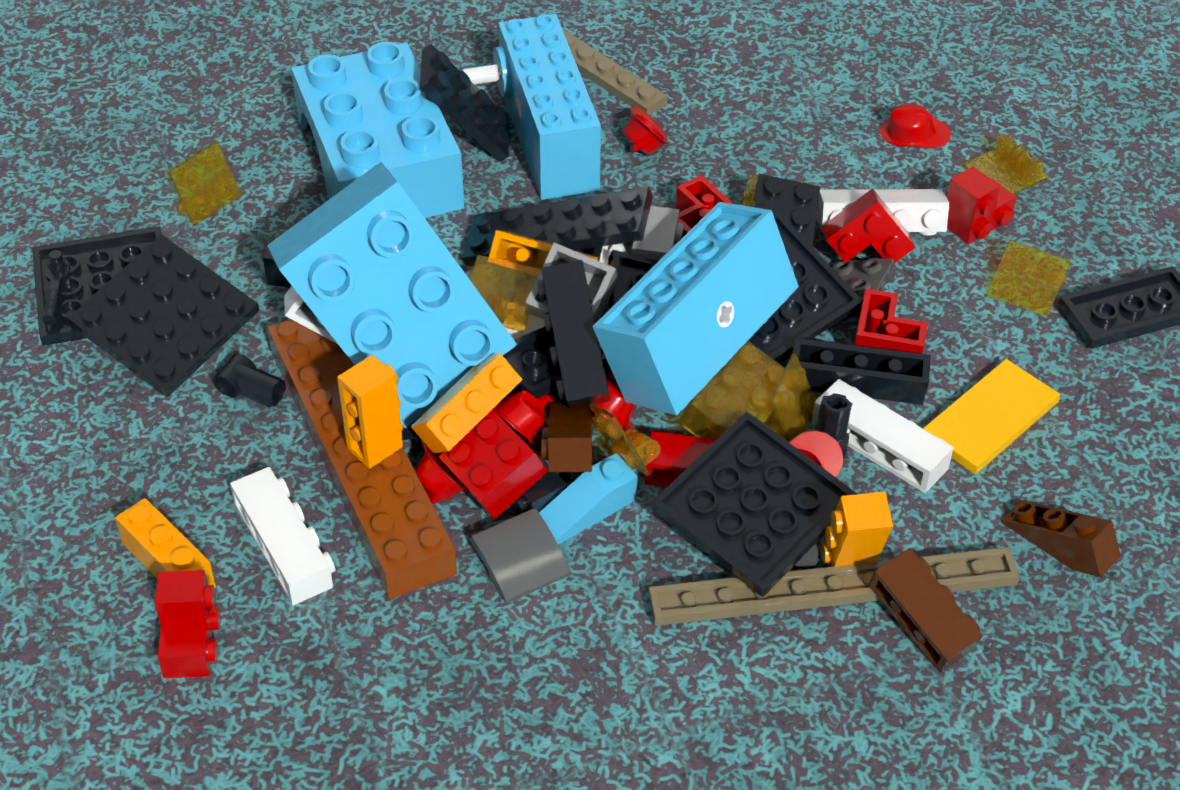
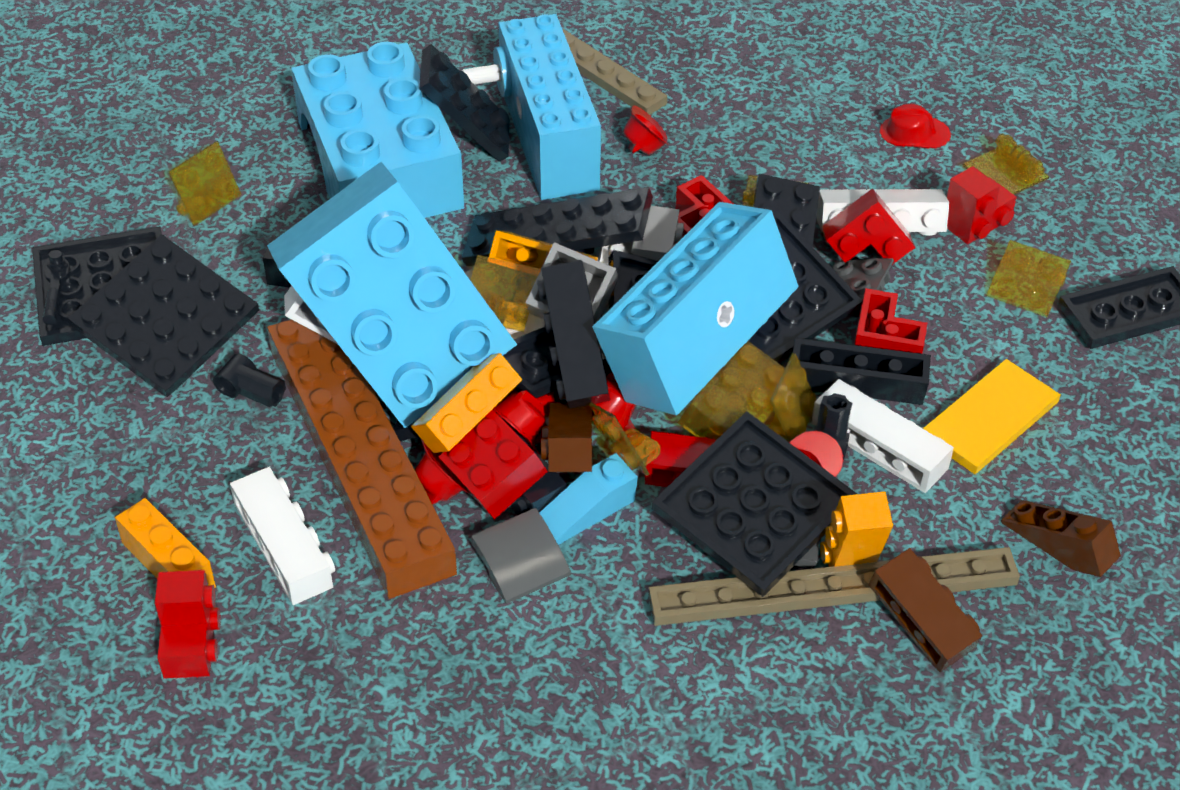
light orange brick [337,355,403,469] -> none

